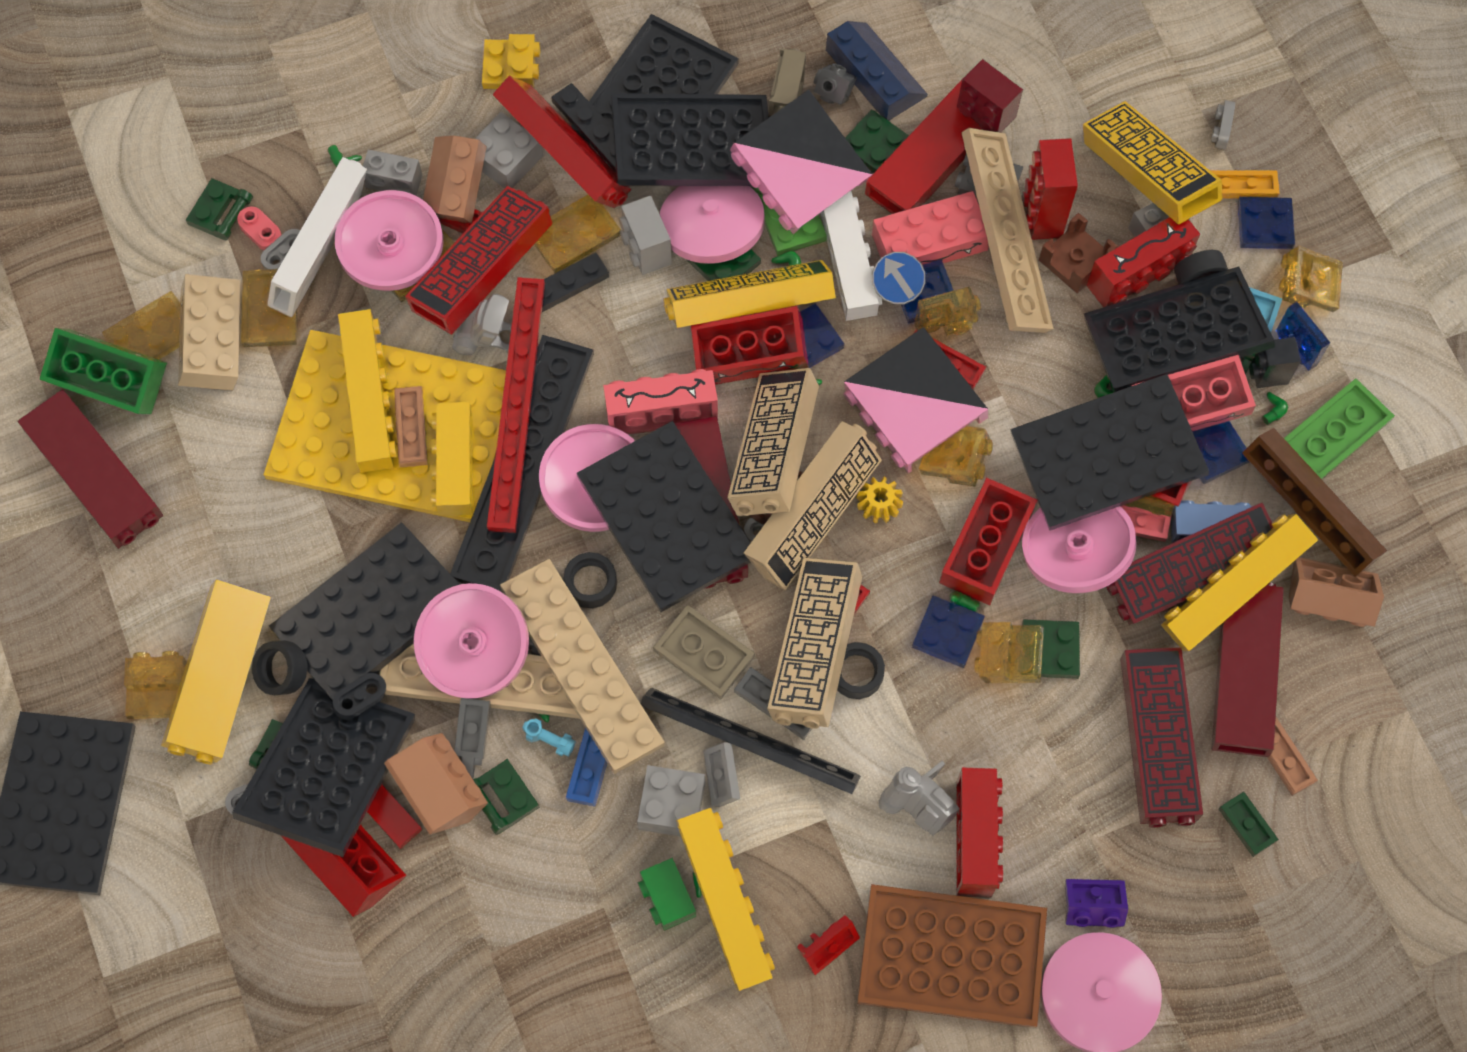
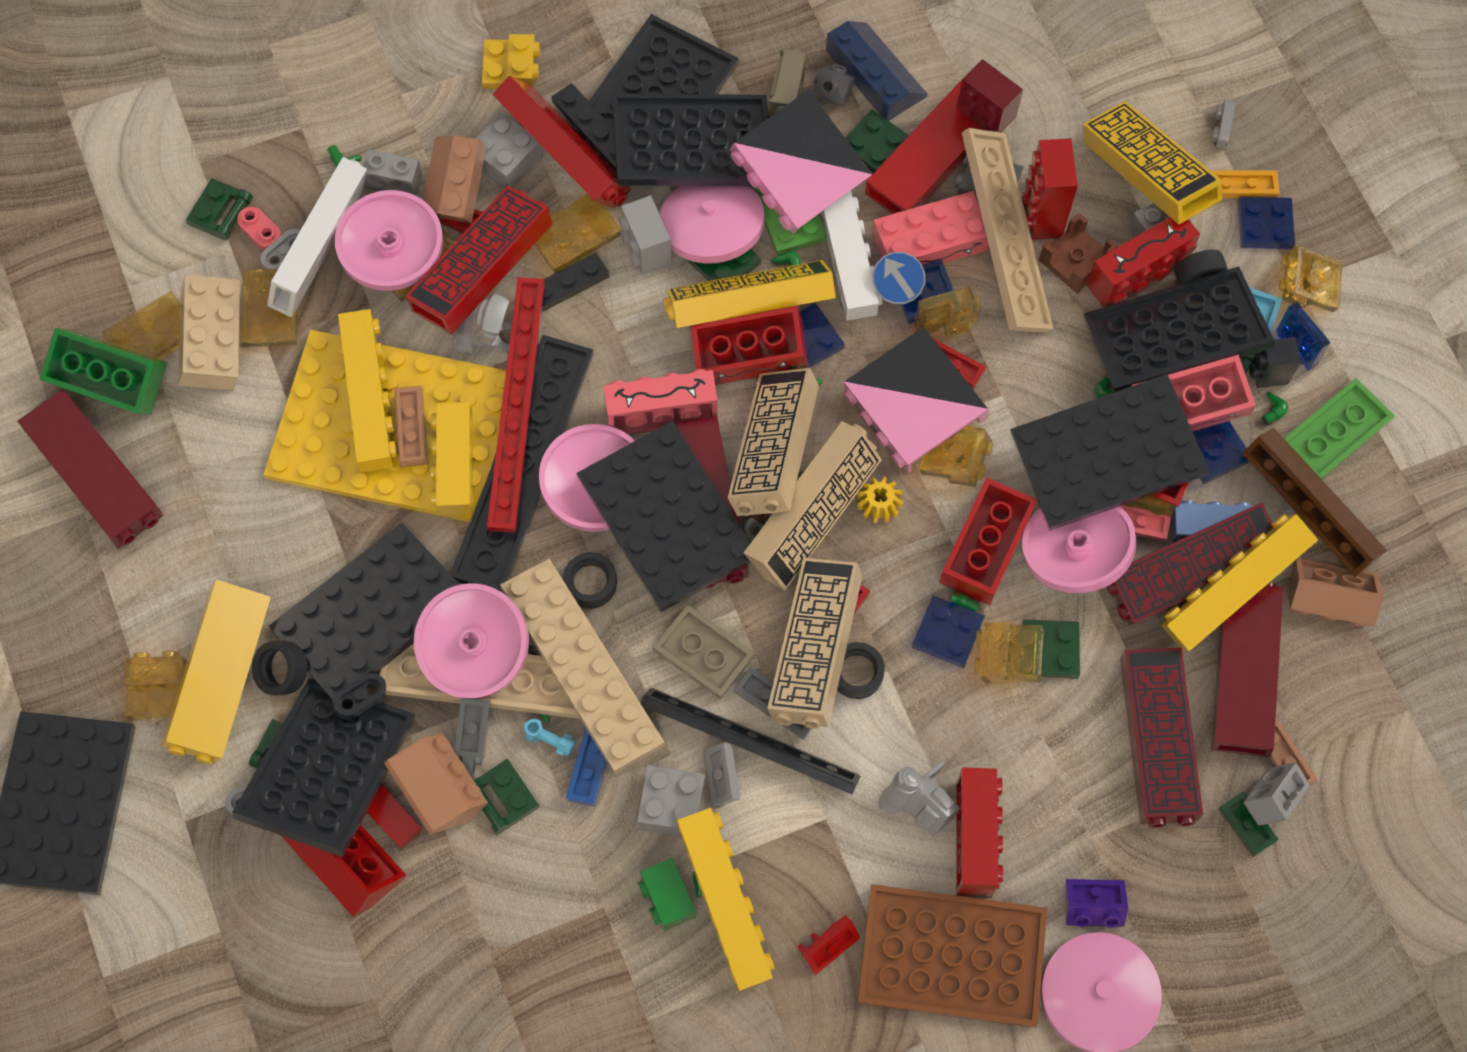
none -> light grey brick [1244,762,1310,826]

